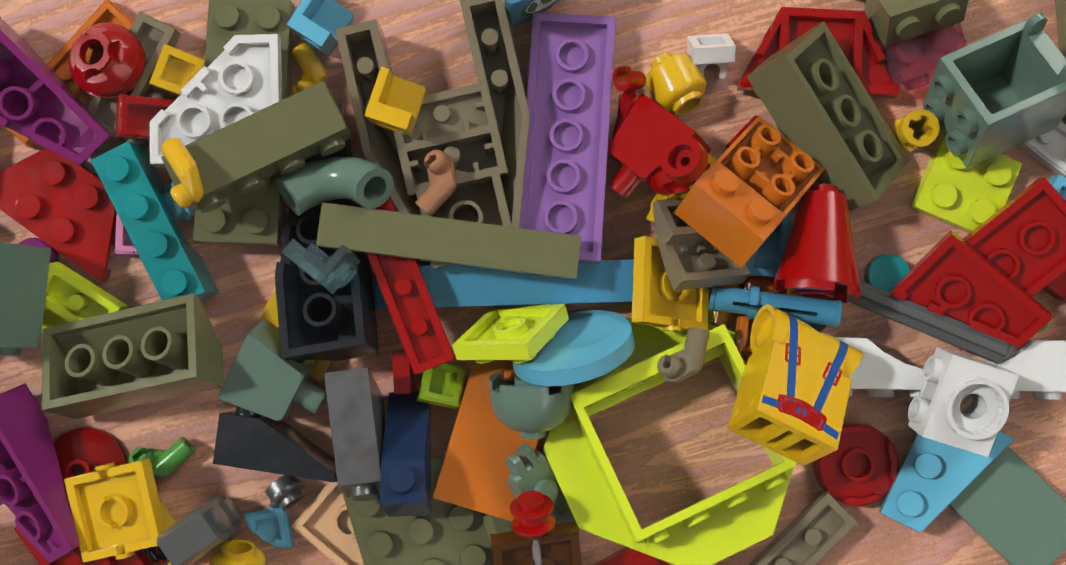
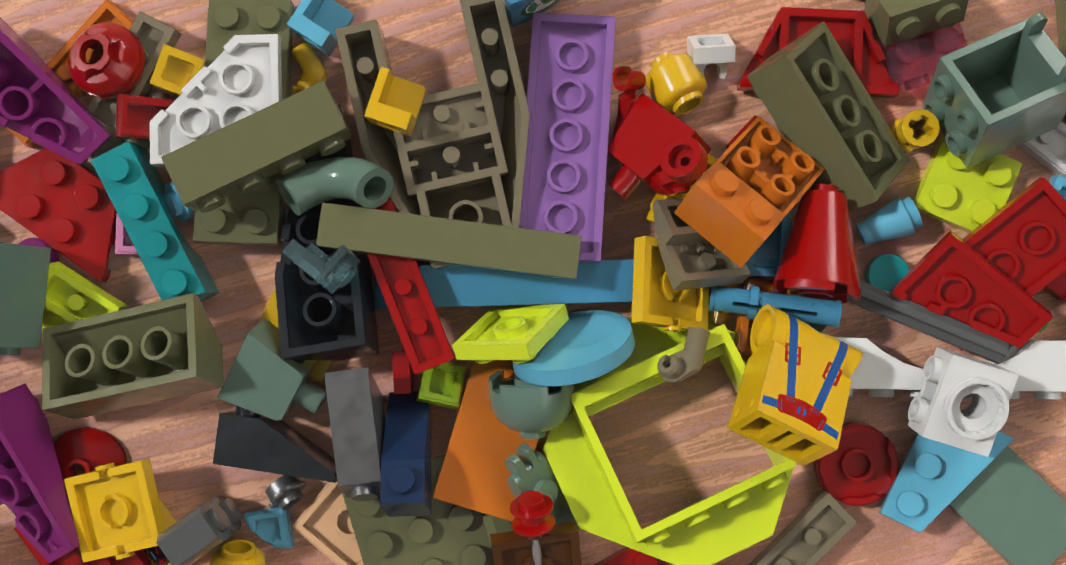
bright green arm [129,437,196,477] -> none
yellow arm [161,138,204,208] -> none
nougat arm [415,150,457,217] -> none
none -> medium azure cone [855,197,923,246]

